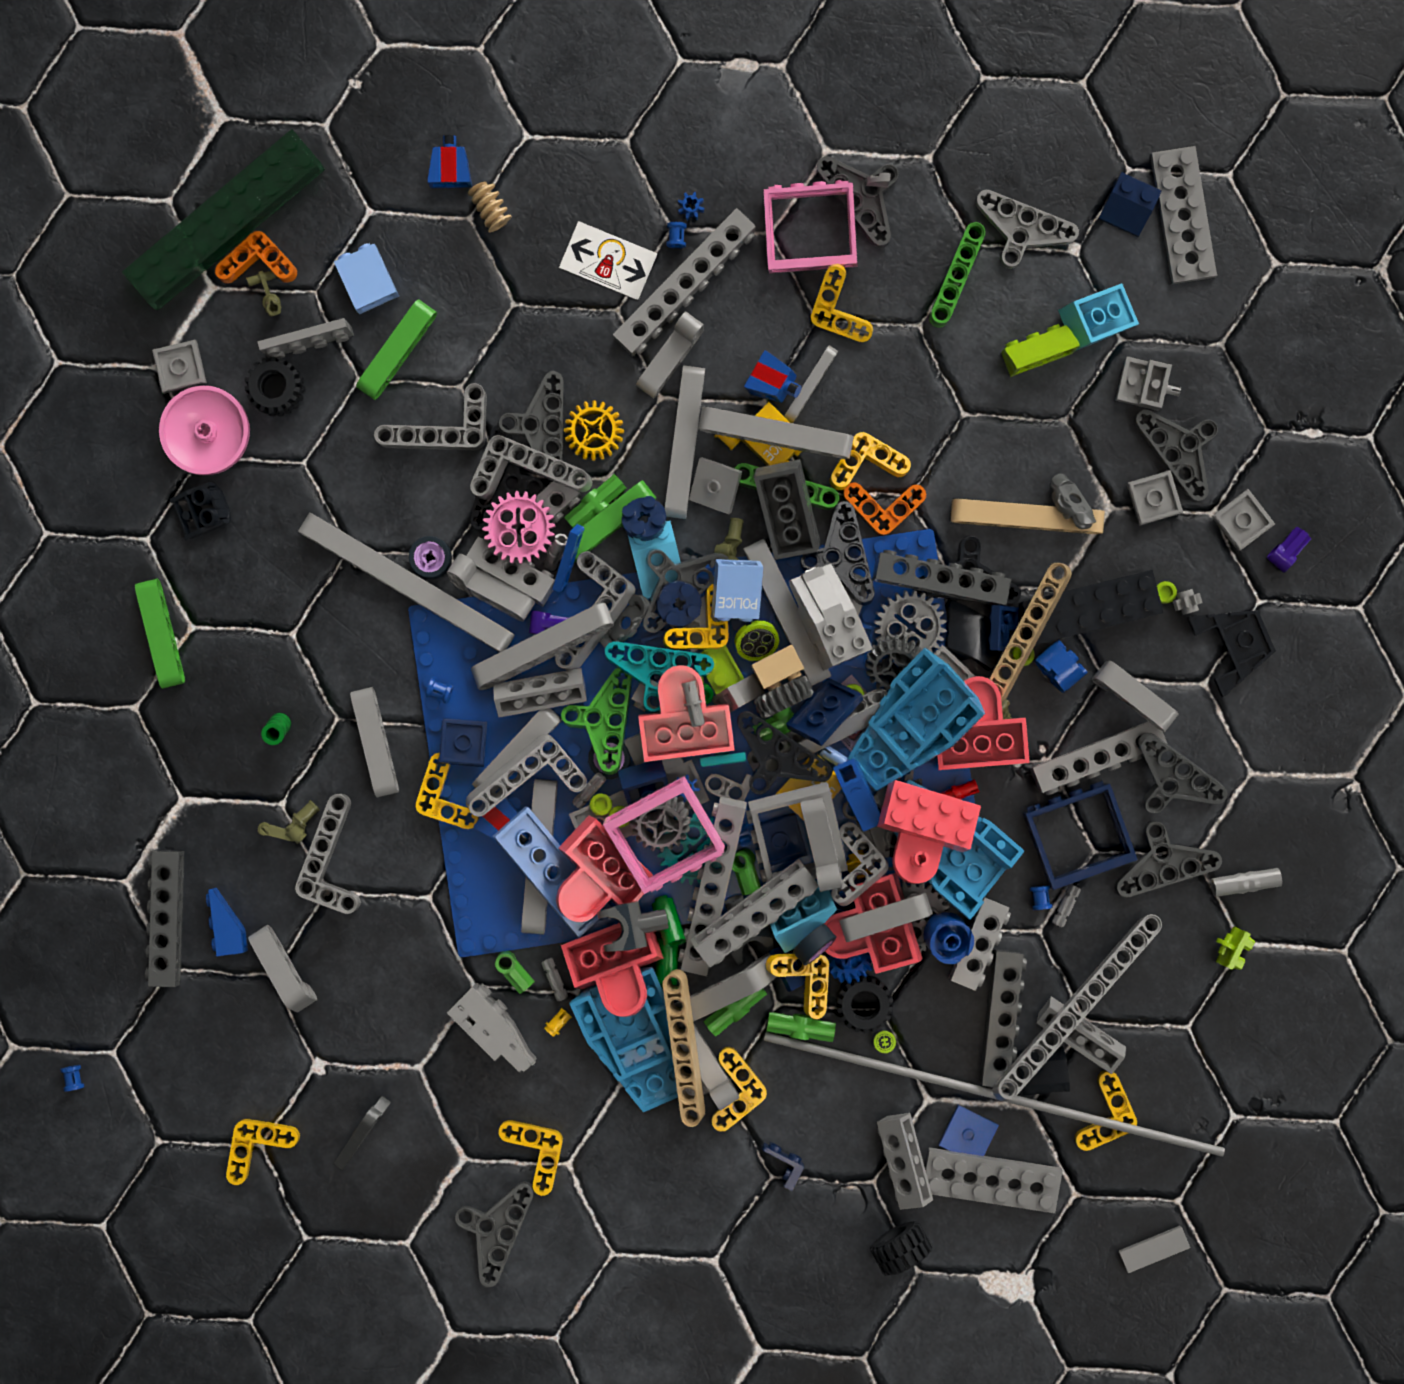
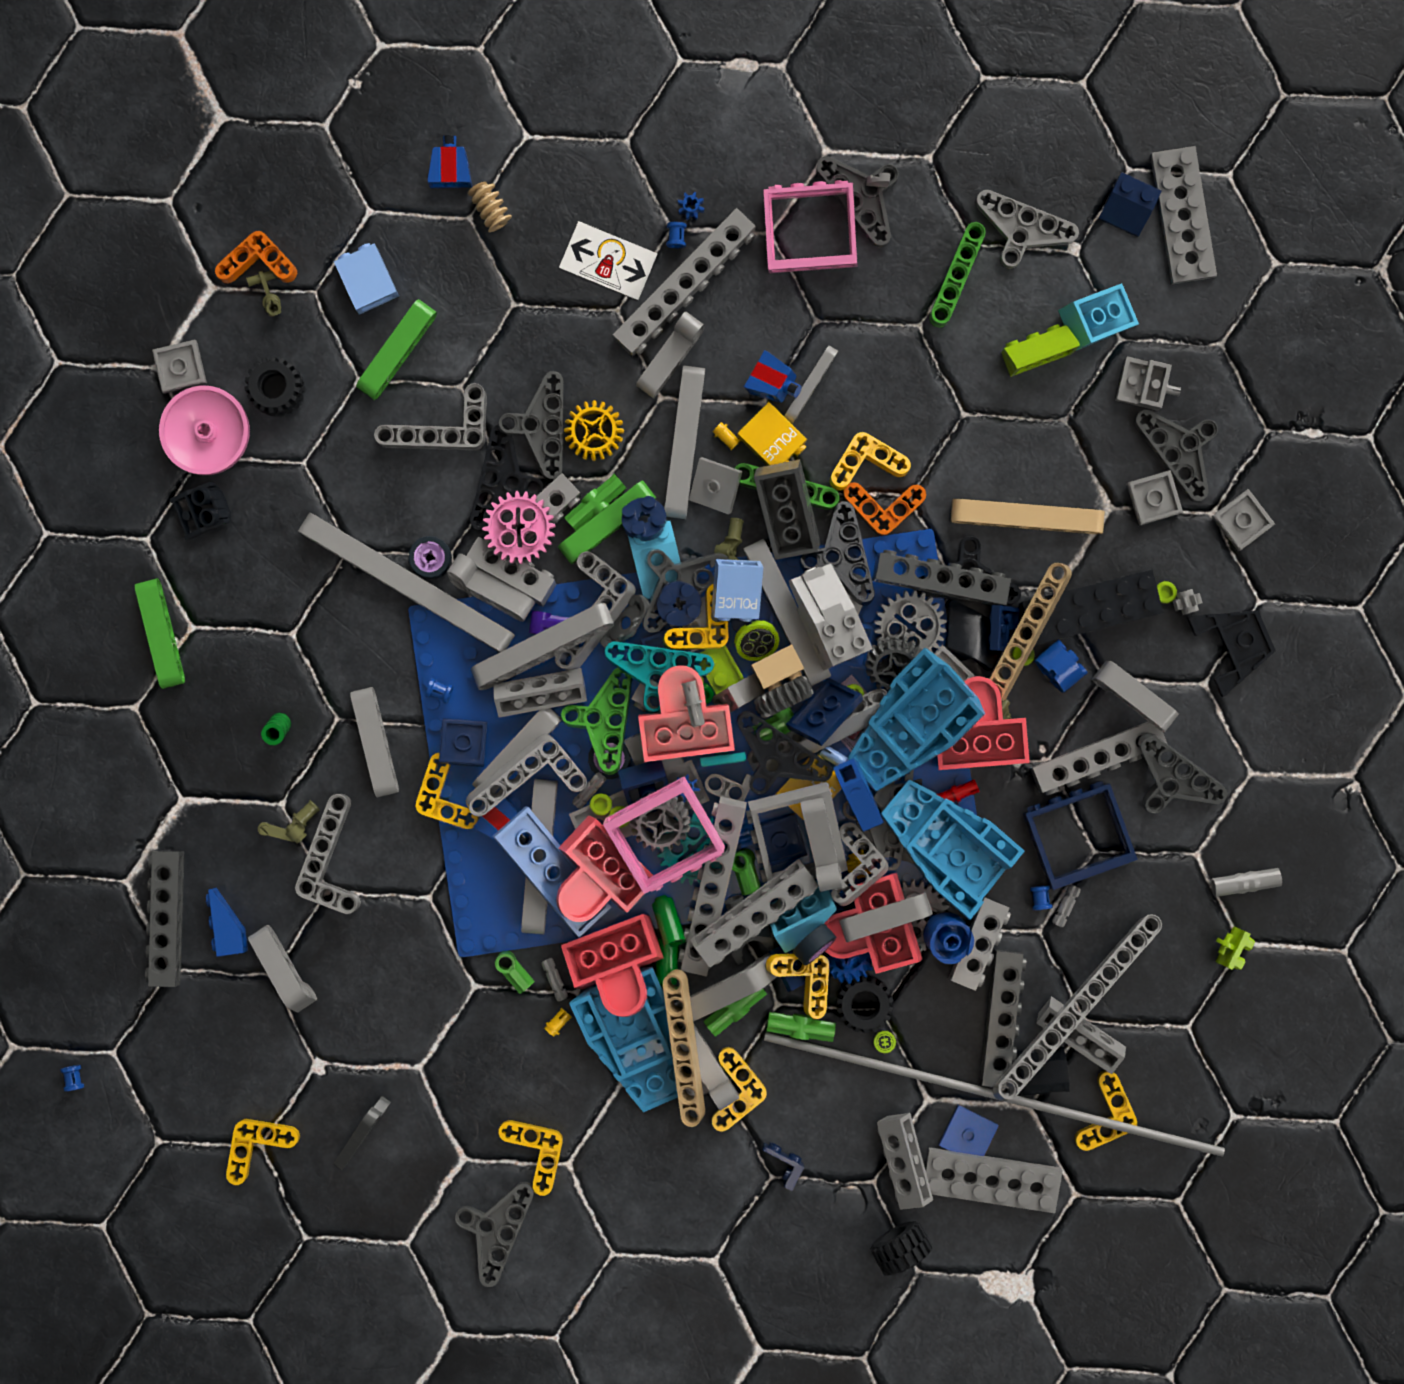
clear green brick [122,129,325,311] -> none
light grey plate [257,318,354,359] -> none
light grey piece [447,983,537,1072] -> none
light grey beam [470,435,593,500] -> none
light grey pin [543,534,568,571] -> none
blue tile [552,524,584,592] -> none
dark grey connector [597,901,669,952] -> none
light grey beam [698,407,854,459] -> none
yellow beam [811,264,873,342] -> none
coral brick [877,780,981,884] -> none
dark grey piece [1050,474,1096,529] -> none
dark grey beam [1115,821,1222,897] -> none
light grey tile [1119,1226,1190,1273] -> none
dark purple piece [1267,527,1311,573] -> none

